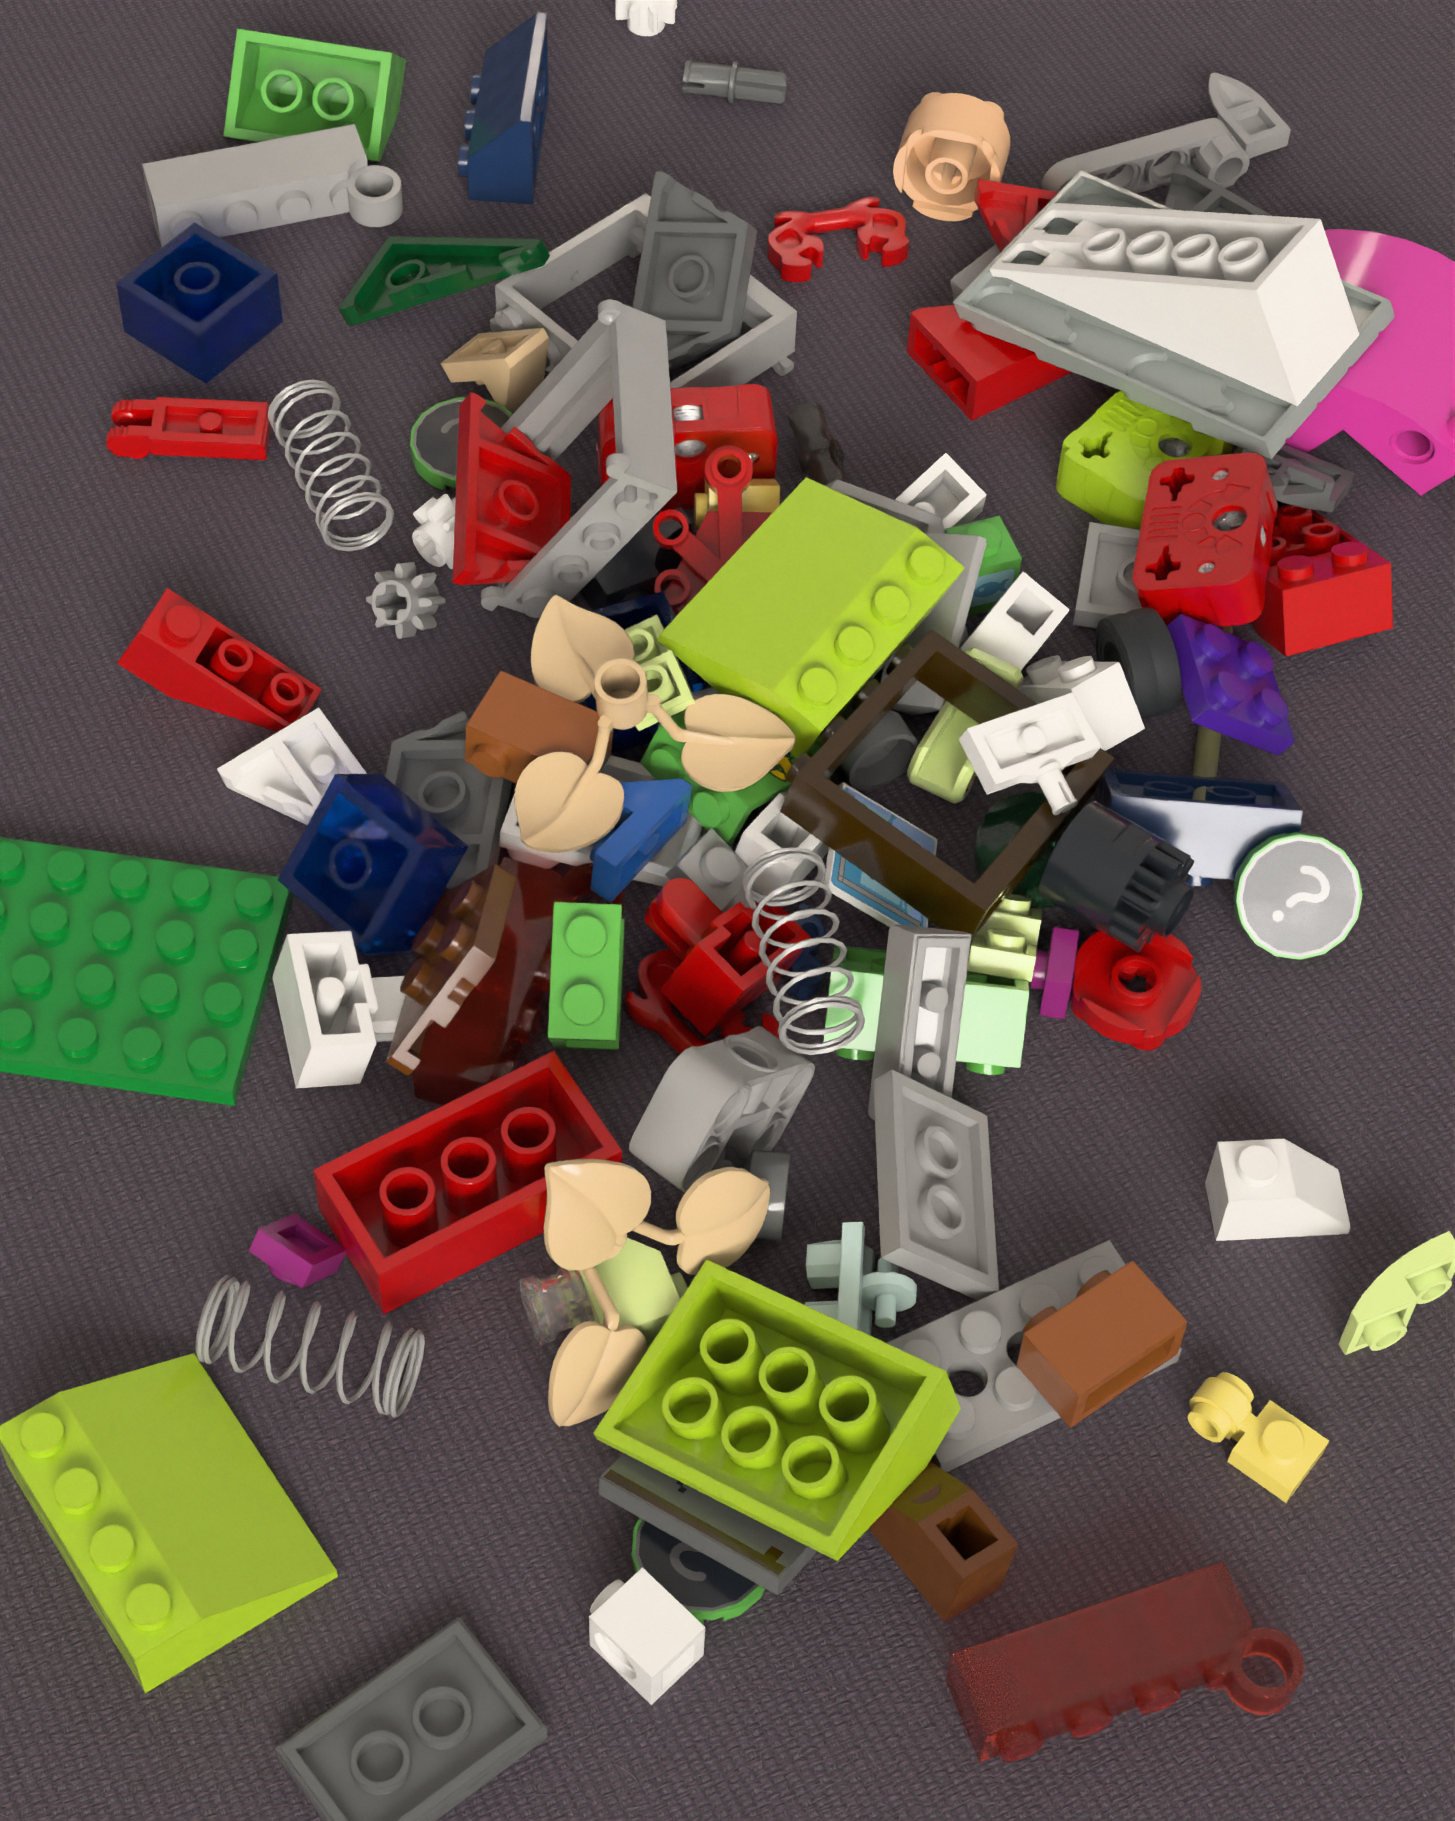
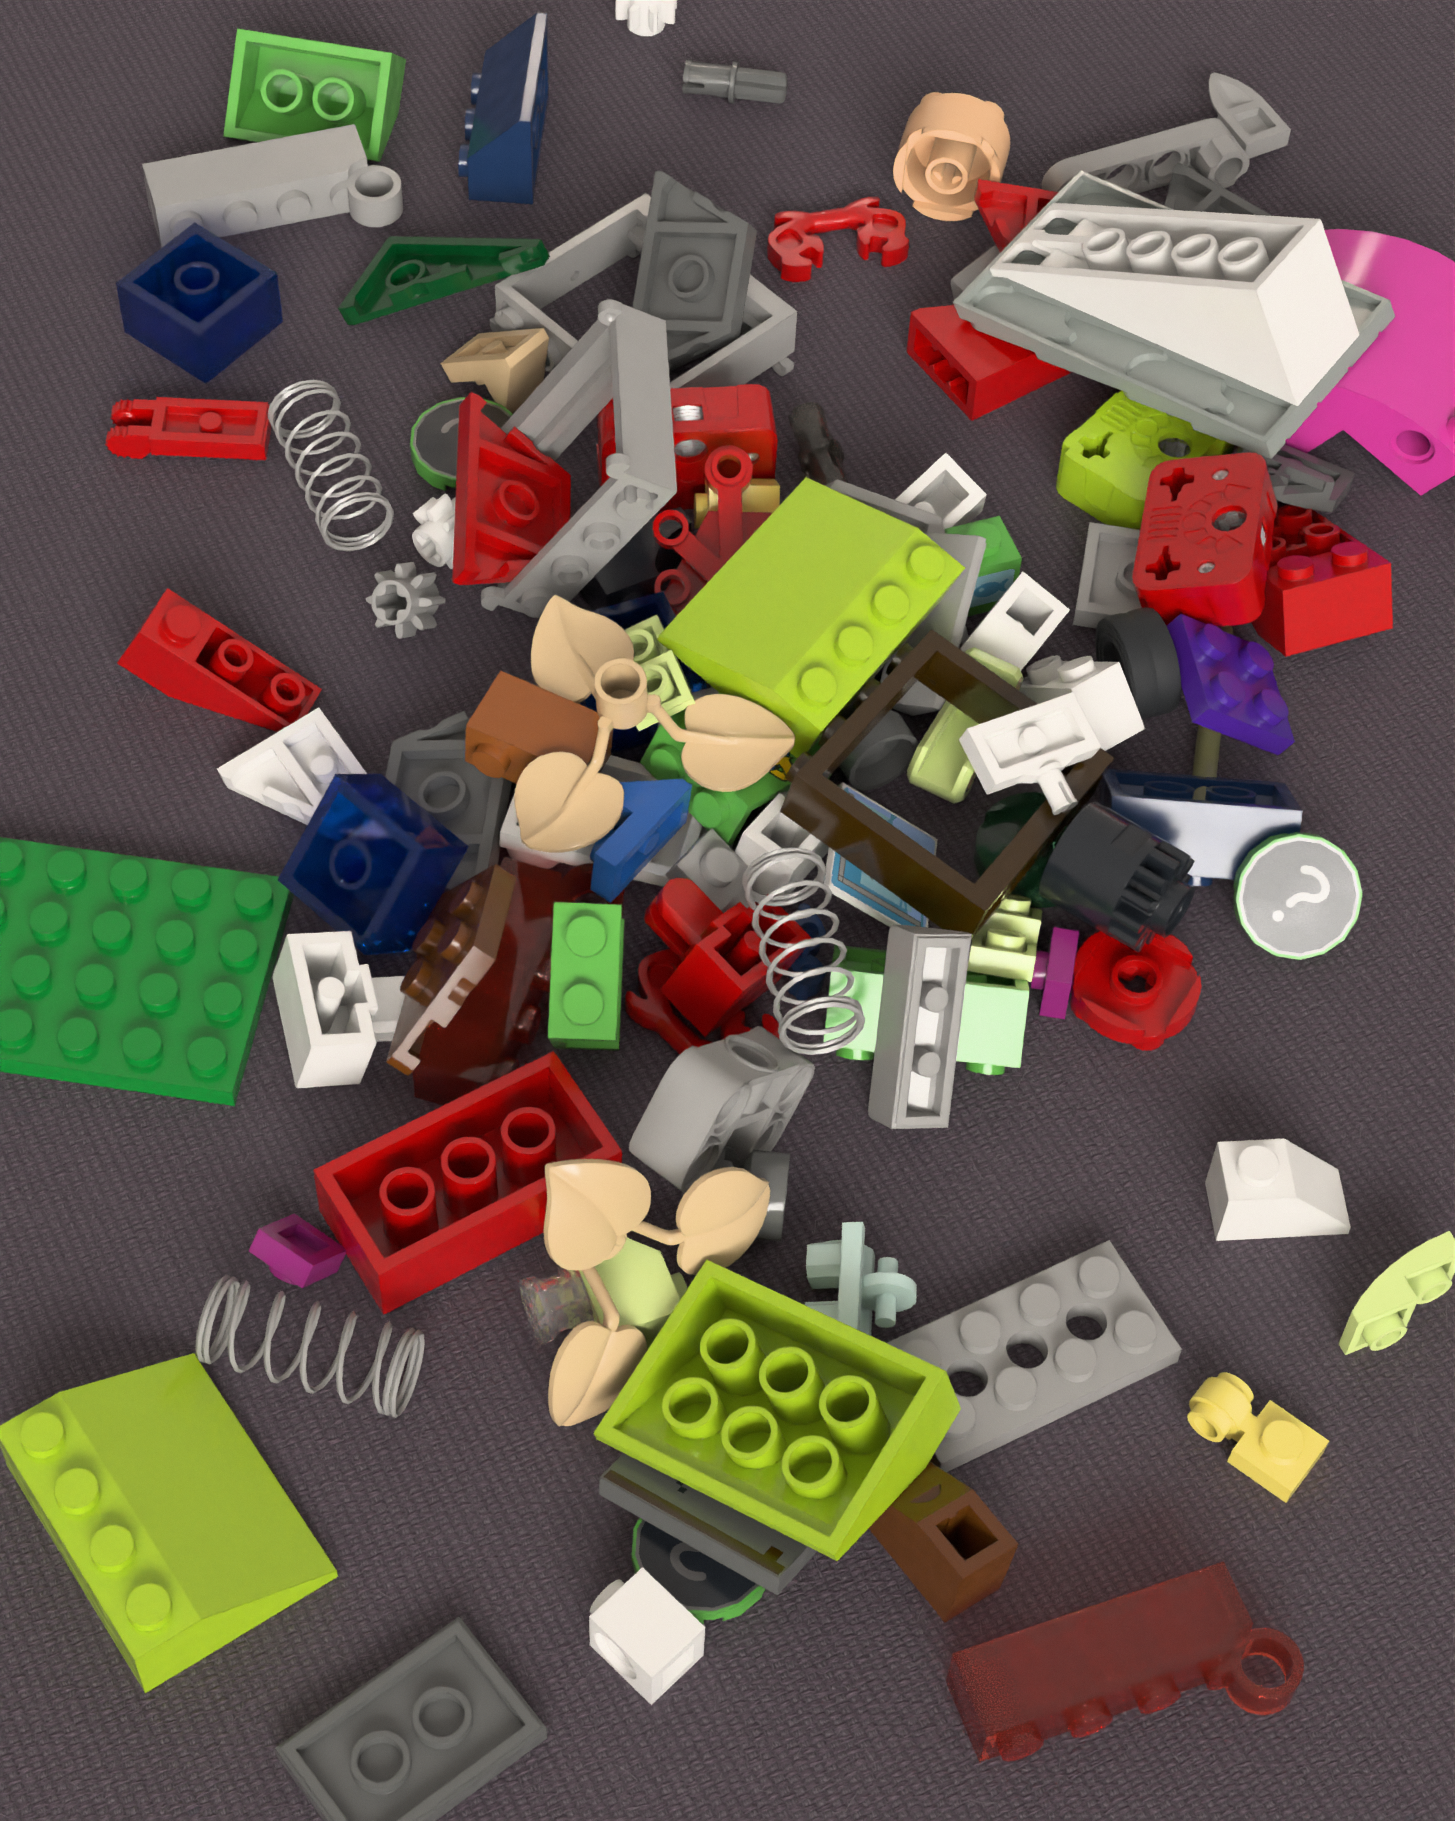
light grey plate [873,1069,999,1300] -> none
dark orange piece [1017,1260,1188,1428] -> none

